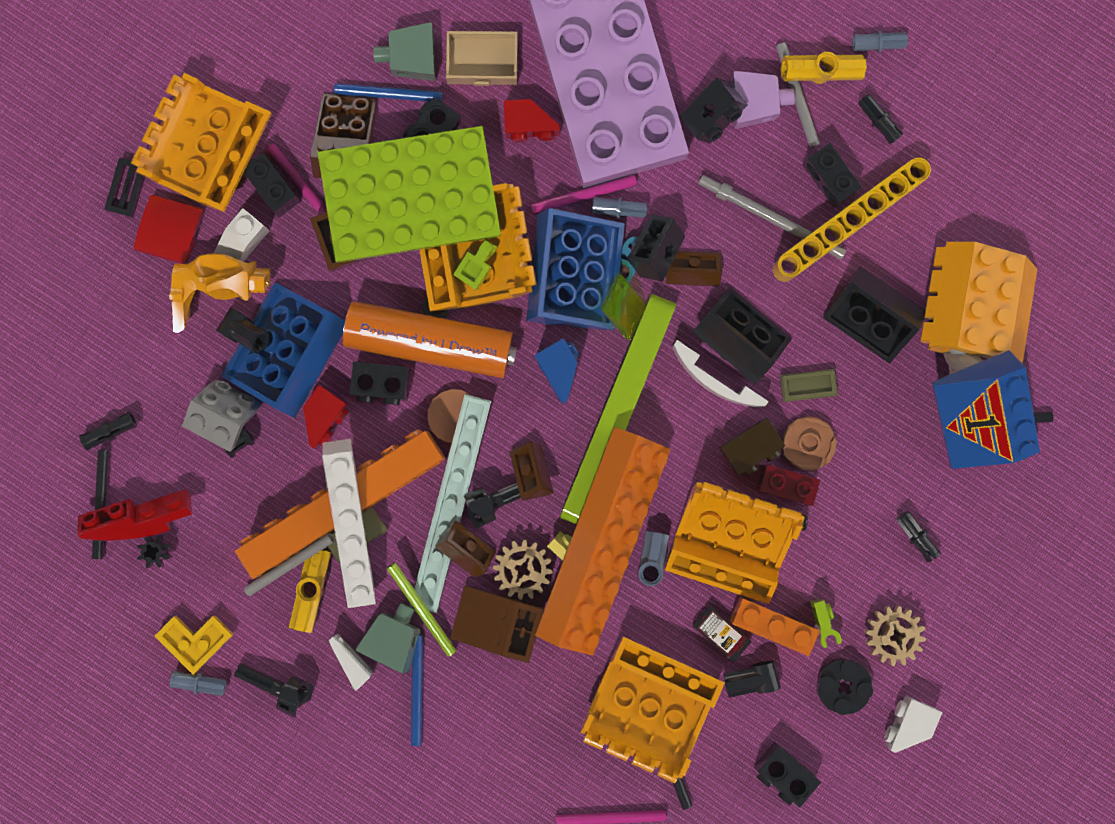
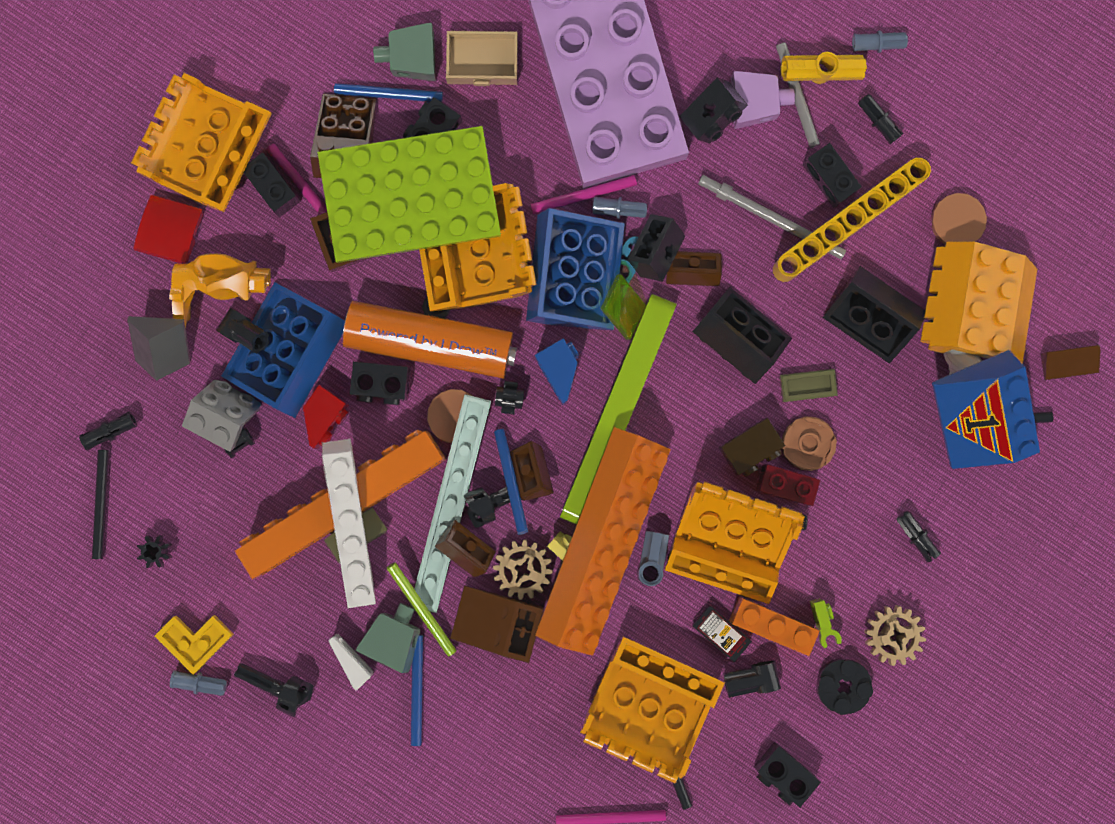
red slope [77,489,192,541] -> none
black tile [104,158,145,218] -> none
white slope [214,208,270,262] -> none
light grey bar [244,532,335,596] -> none
yellow piece [288,550,332,633] -> none
lime plate [453,240,498,290] -> none
red slope [504,99,560,142] -> none
white slope [672,340,769,407] -> none
white slope [884,695,942,753] -> none
none -> dark grey slope [127,316,191,381]
none -> blue bar [494,429,528,535]
none -> black gear [495,381,524,415]
none -> nougat tile [931,193,987,245]
none -> reddish brown slope [1041,345,1101,380]

